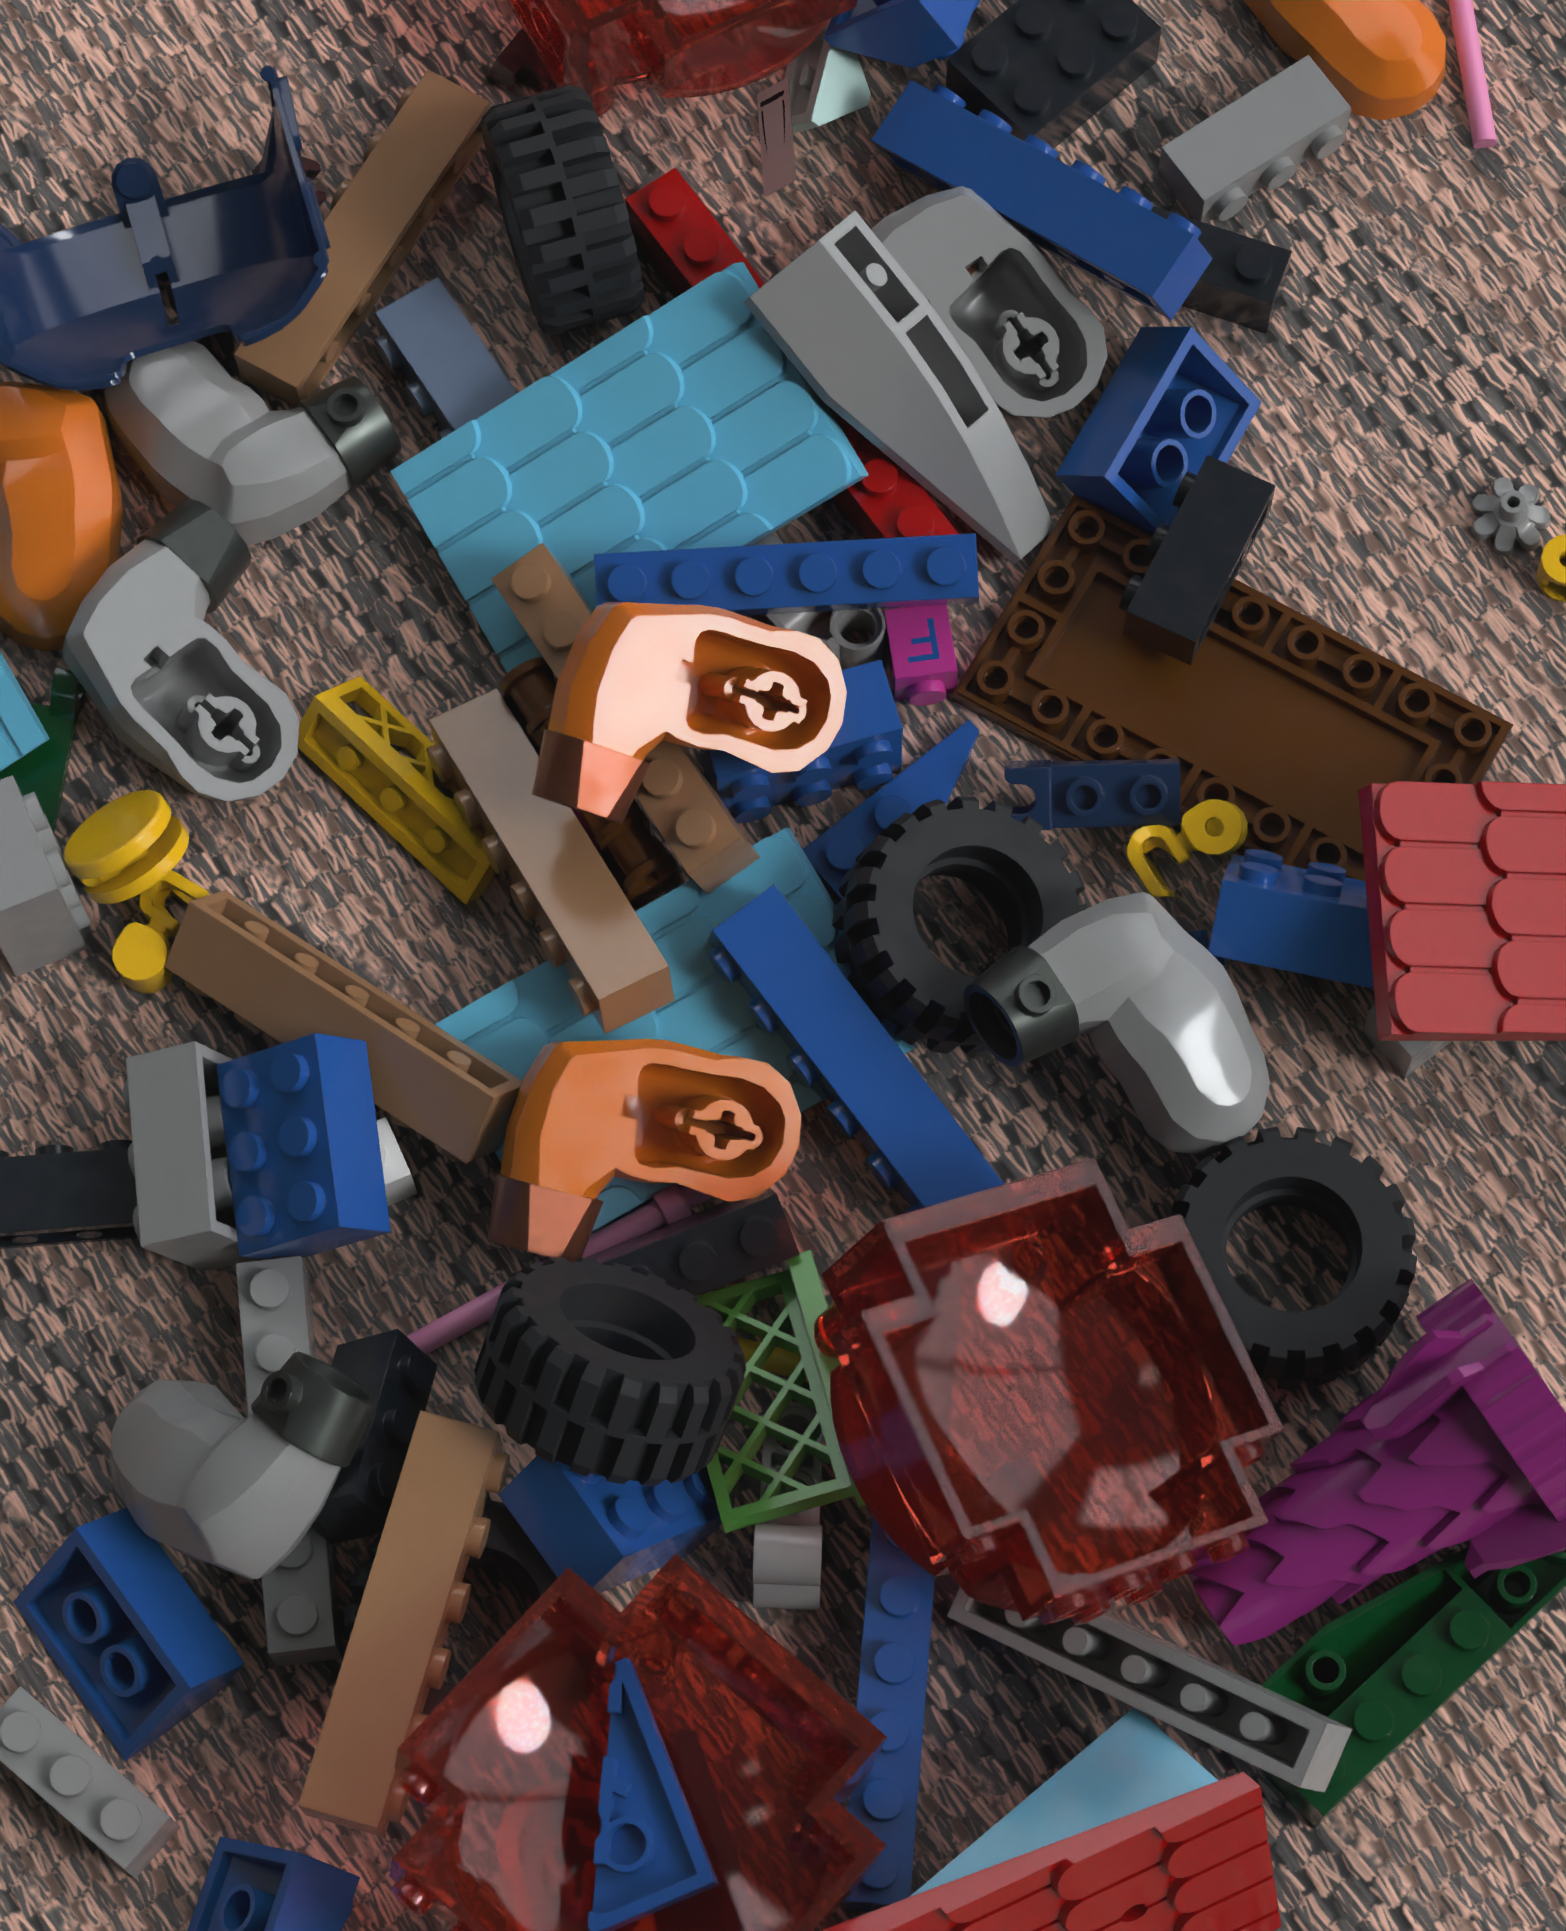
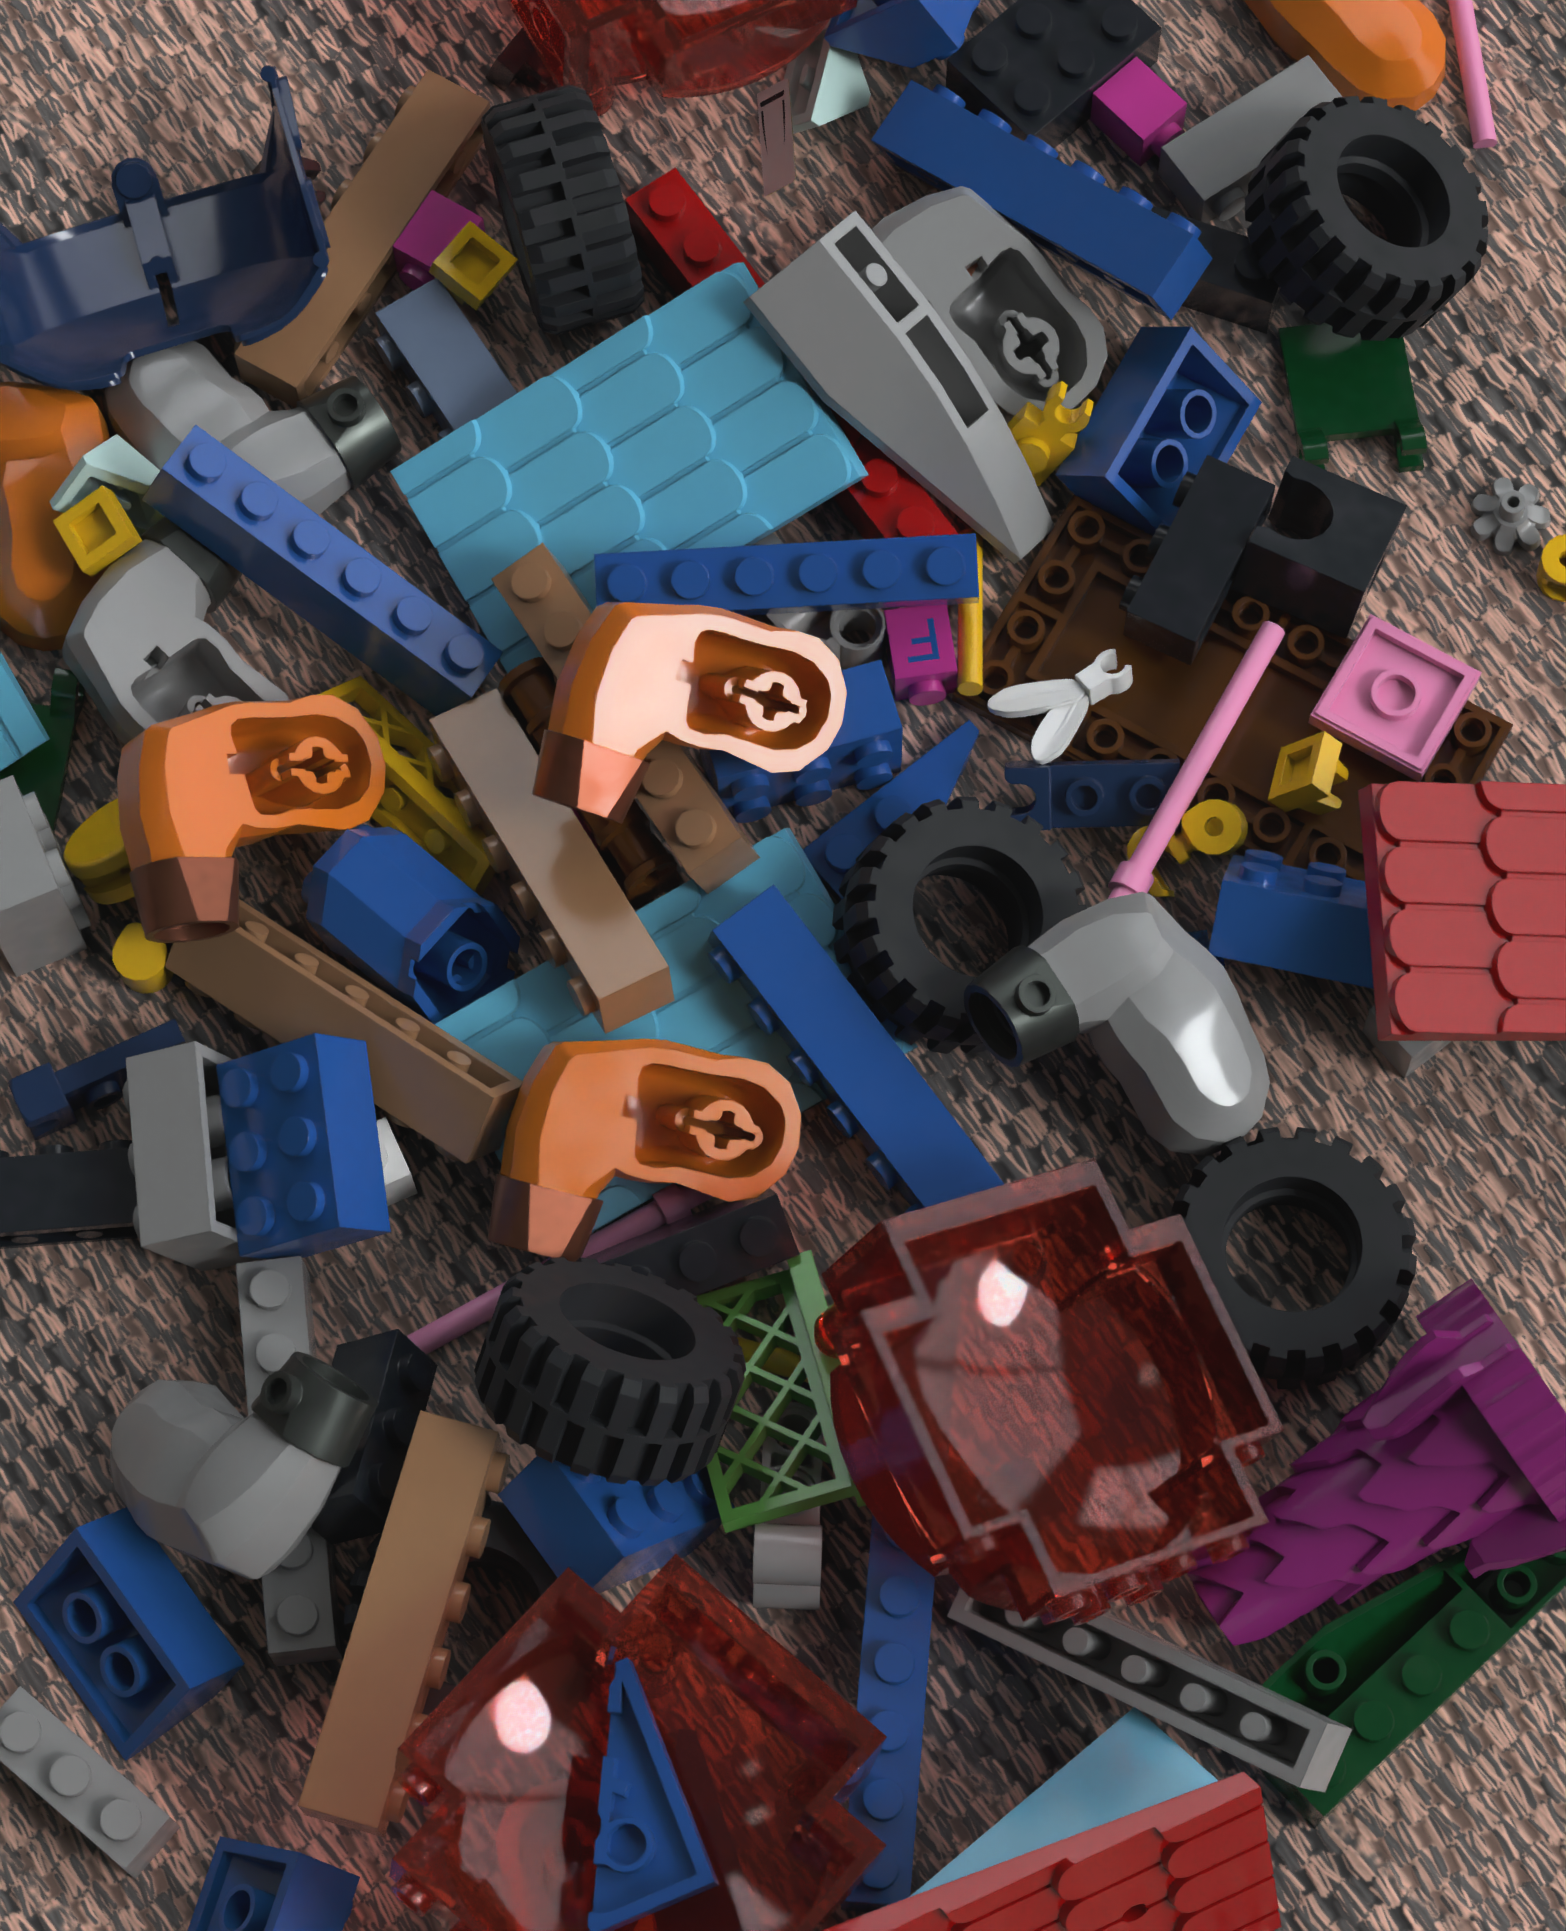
none -> dark blue plate [8,1019,186,1141]
none -> light aqua slope [49,434,165,536]
none -> yellow tile [53,485,142,577]
none -> orange piece [117,695,386,943]
none -> blue brick [142,424,503,716]
none -> blue brick [301,824,520,1024]
none -> dark pink brick [392,190,485,290]
none -> yellow tile [429,221,518,311]
none -> yellow bar [957,528,983,696]
none -> white piece [987,649,1133,765]
none -> yellow plate [1007,381,1094,486]
none -> dark pink brick [1090,56,1187,167]
none -> bright pink bar [1108,621,1285,899]
none -> black piece [1232,456,1407,639]
none -> black tyre [1245,96,1488,341]
none -> yellow tile [1268,731,1349,815]
none -> dark green flag [1278,323,1427,473]
none -> bright pink tile [1308,614,1482,782]

